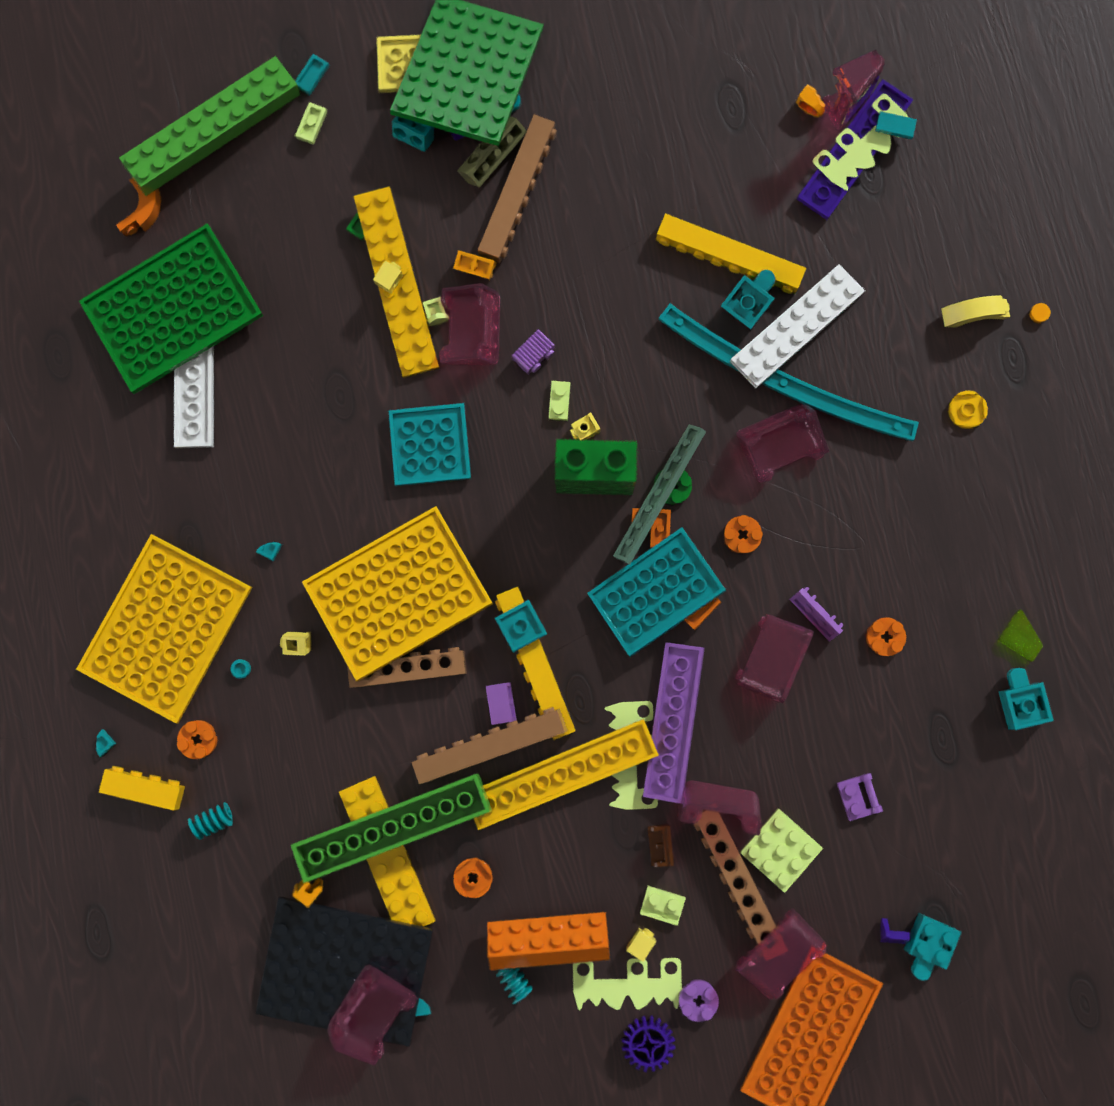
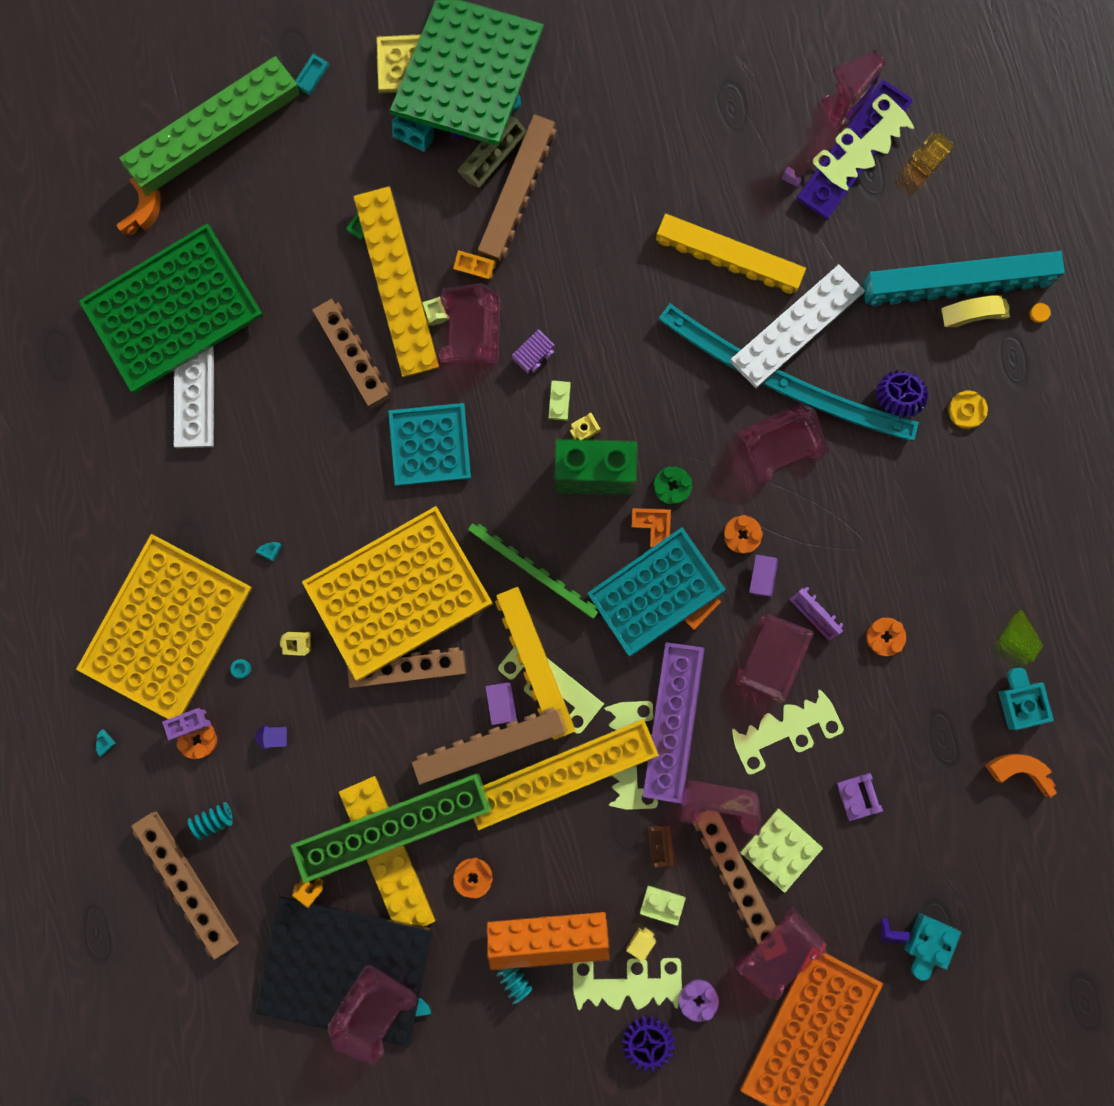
yellow brick [99,766,185,810] -> none
yellowish green plate [295,102,327,145] -> none
light yellow brick [373,261,403,294] -> none
teal plate [495,600,547,653] -> none
sand green plate [613,424,706,565] -> none
teal brick [721,270,775,330] -> none
light orange rock [796,85,825,117] -> none
teal tile [875,111,917,140] -> none
none -> medium nougat brick [131,811,239,960]
none -> medium lavender hinge [162,708,212,740]
none -> dark purple tile [255,725,287,749]
none -> medium nougat brick [313,299,391,409]
none -> bright green plate [468,523,598,620]
none -> yellowish green piece [498,646,604,734]
none -> yellowish green piece [732,689,844,774]
none -> medium lavender hinge [749,555,778,598]
none -> medium lavender tile [782,167,801,187]
none -> teal brick [862,251,1065,306]
none -> dark purple gear [876,369,929,419]
none -> clear yellow brick [911,131,955,177]
none -> orange arch [985,754,1057,797]

